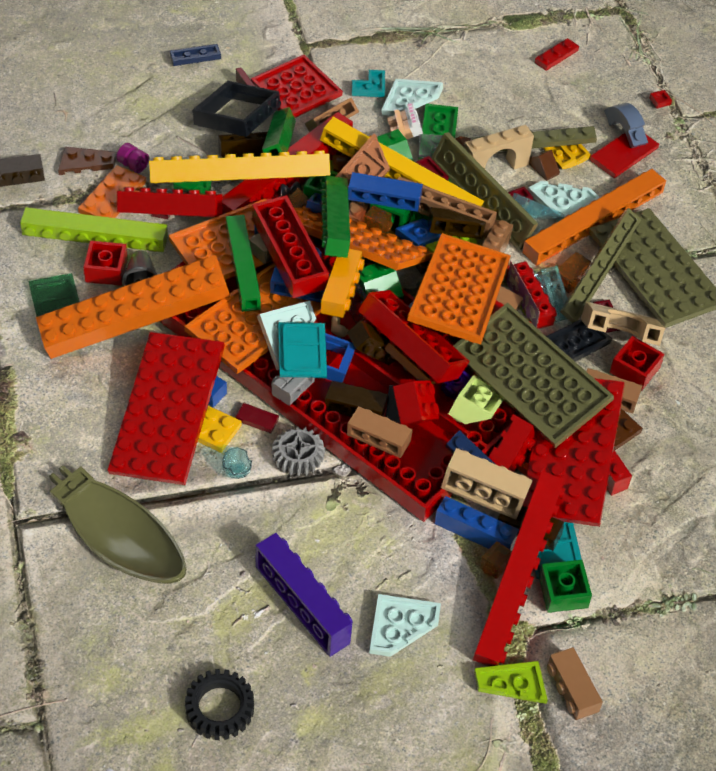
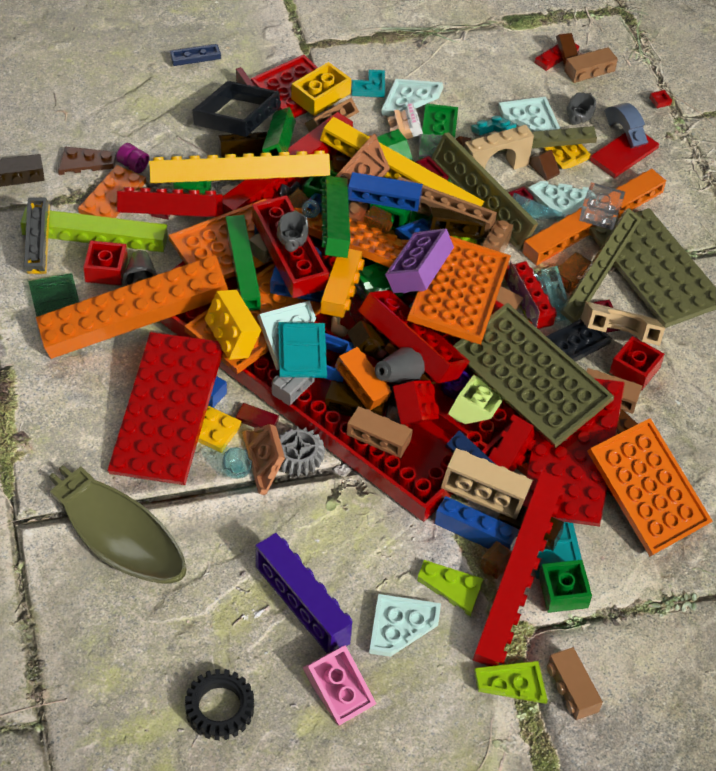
none -> dark grey piece [24,197,50,274]
none -> yellow brick [205,290,261,360]
none -> nougat wing [242,424,285,495]
none -> dark grey hair [277,210,308,252]
none -> yellow brick [291,62,351,116]
none -> clear light blue cone [302,200,320,218]
none -> bright pink slope [302,645,376,726]
none -> orange brick [335,347,392,410]
none -> dark grey cone [375,347,425,385]
none -> medium lavender brick [385,229,454,293]
none -> lime wing [417,560,483,617]
none -> teal plate [471,116,517,136]
none -> light aqua plate [498,96,560,132]
none -> reddish brown tile [556,33,578,66]
none -> medium nougat brick [564,47,618,83]
none -> dark grey hair [566,92,596,125]
none -> clear brick [579,182,625,230]
none -> orange plate [587,418,713,557]

